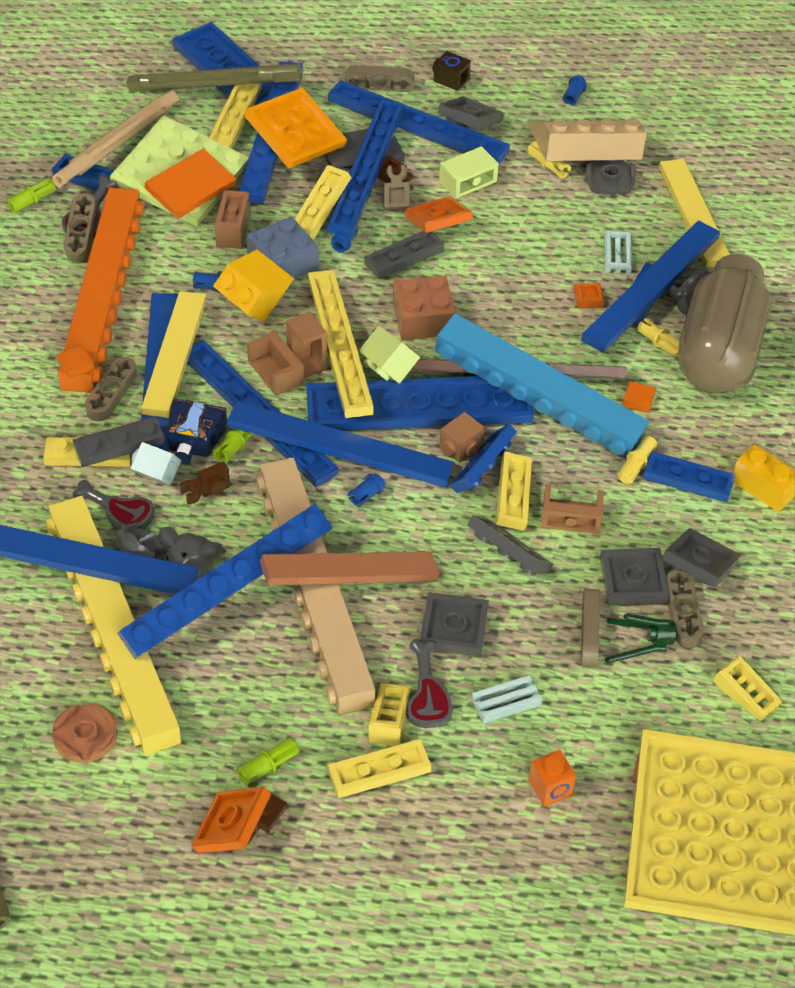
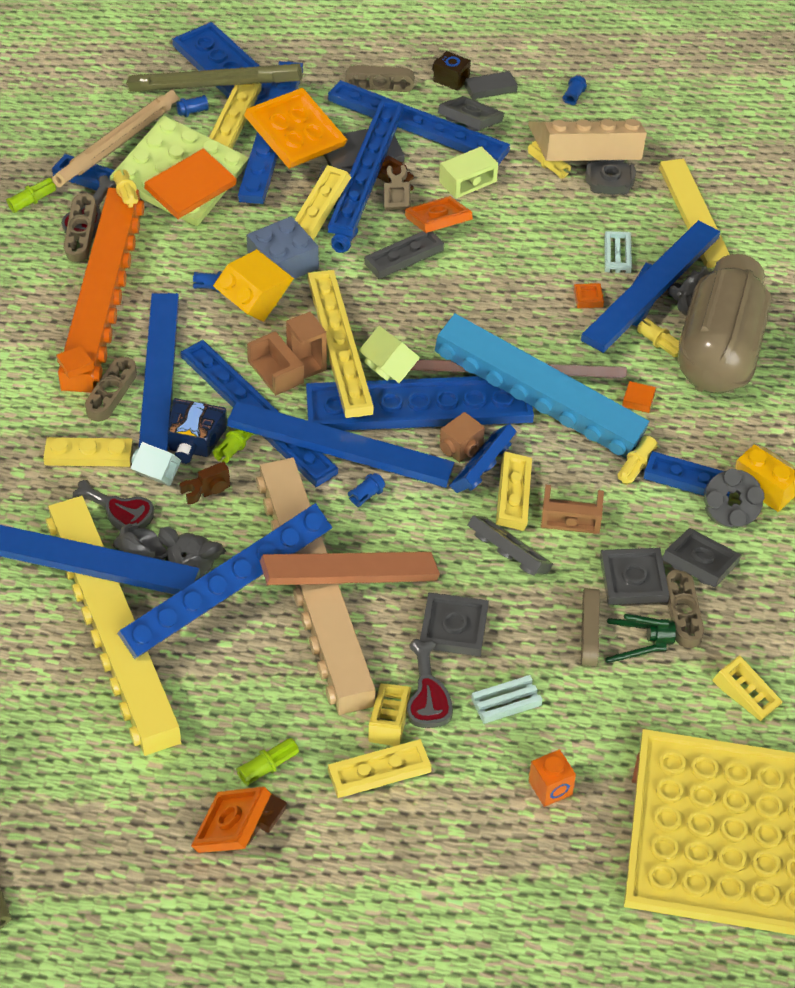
nougat tile [52,703,118,763] -> none
dark grey plate [73,416,165,467] -> none
light yellow tile [141,291,206,418] -> none
medium nougat panel [215,190,251,249] -> none
nougat brick [393,276,456,340] -> none
none -> light yellow axle [113,169,139,208]
none -> blue pin [176,95,209,117]
none -> dark grey tile [465,71,518,100]
none -> dark grey plate [704,469,765,528]

